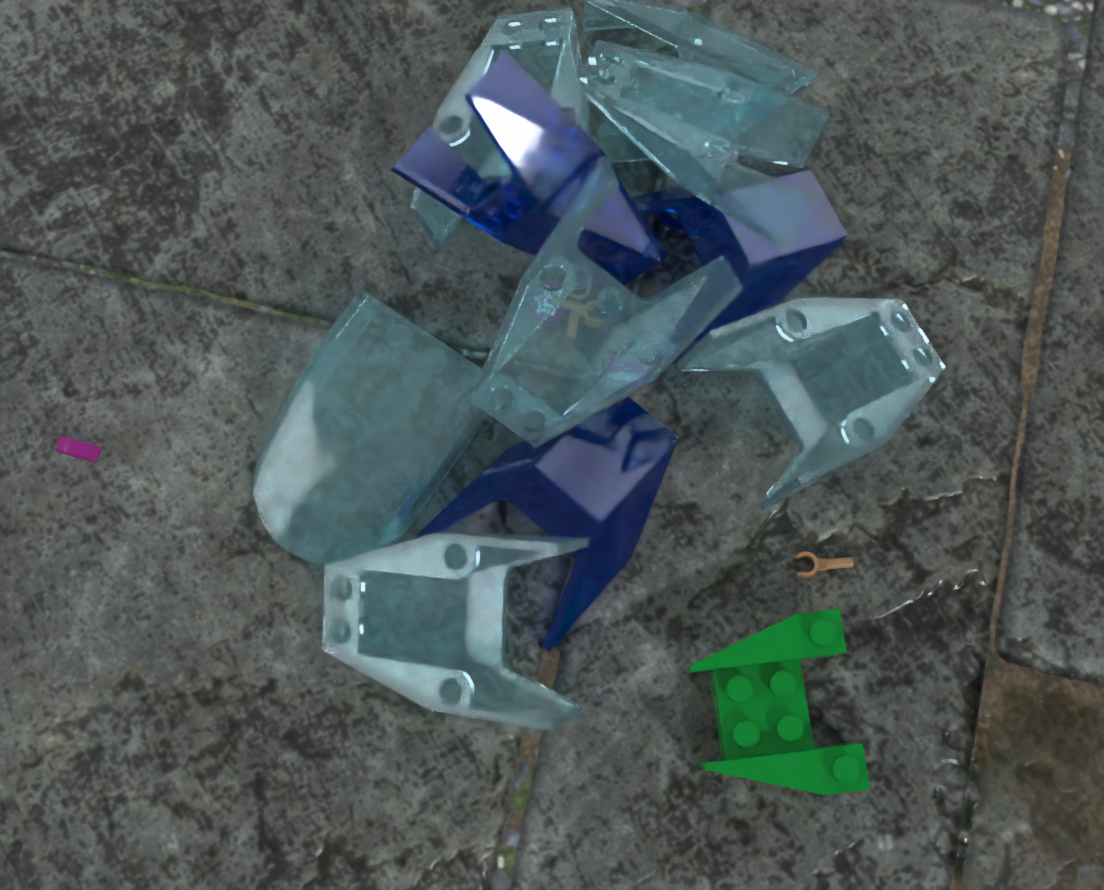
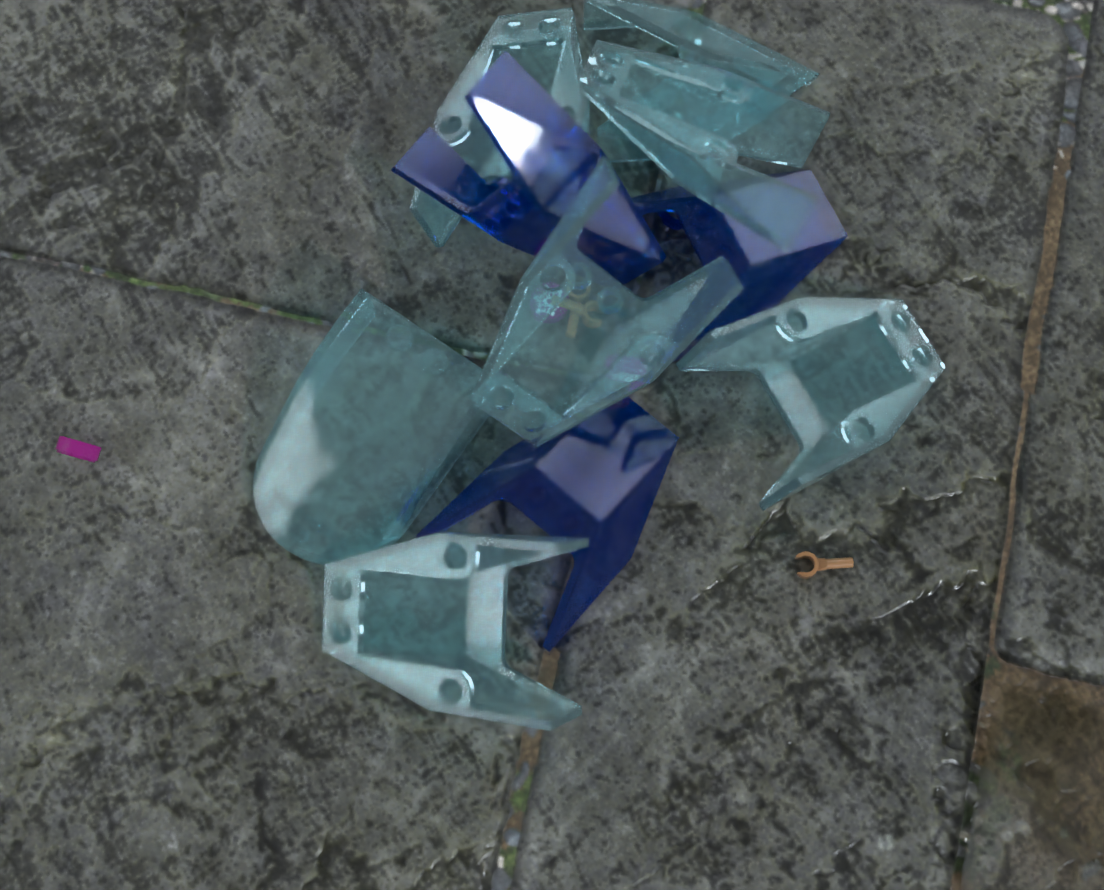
green wedge [685,609,871,795] -> none

